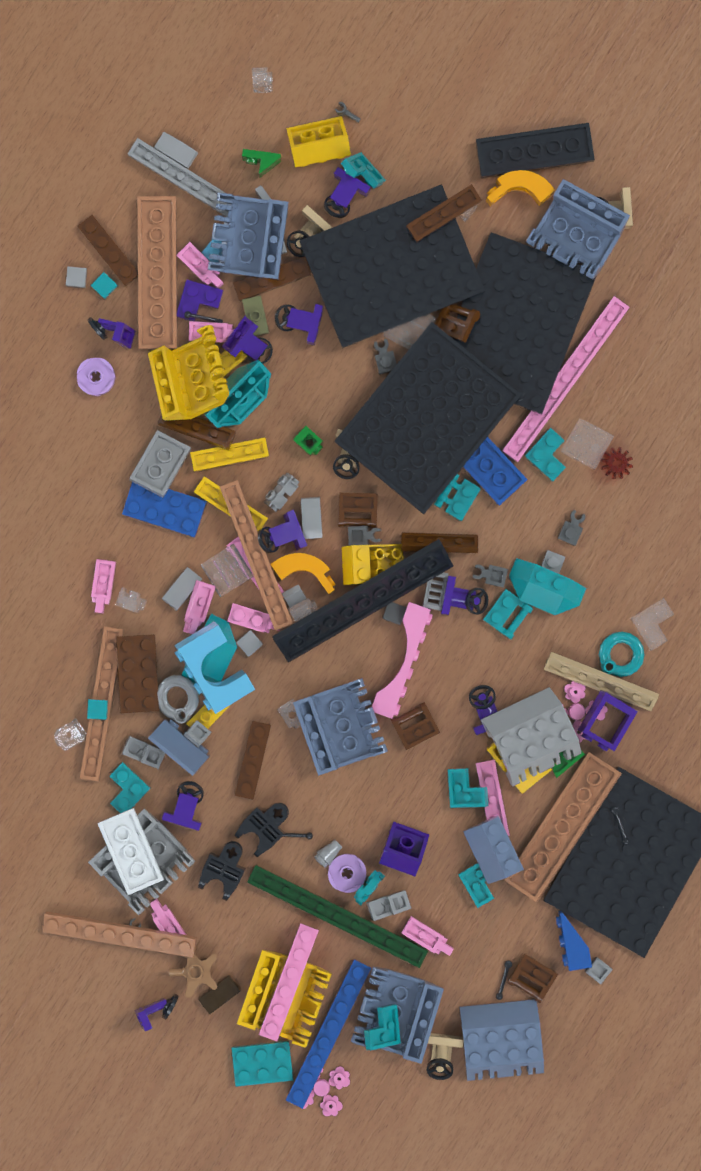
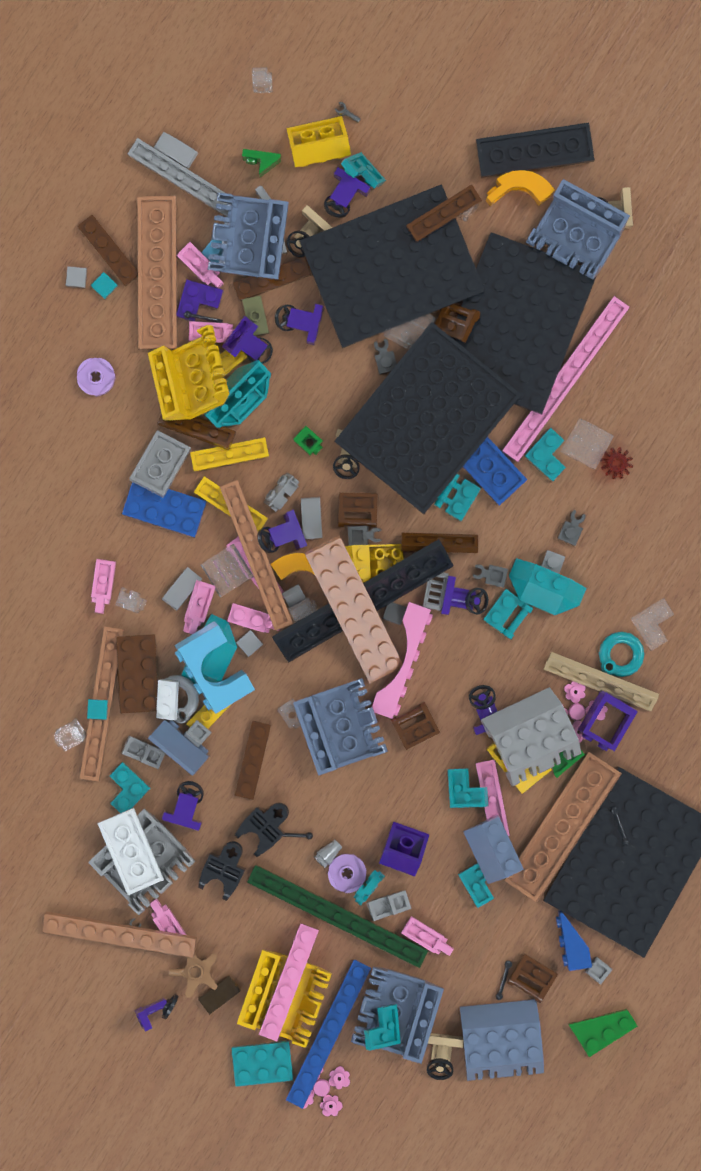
dark purple piece [87,317,136,349] -> none
none -> white plate [156,679,179,720]
none -> nougat plate [304,536,403,684]
none -> green wing [568,1009,638,1057]

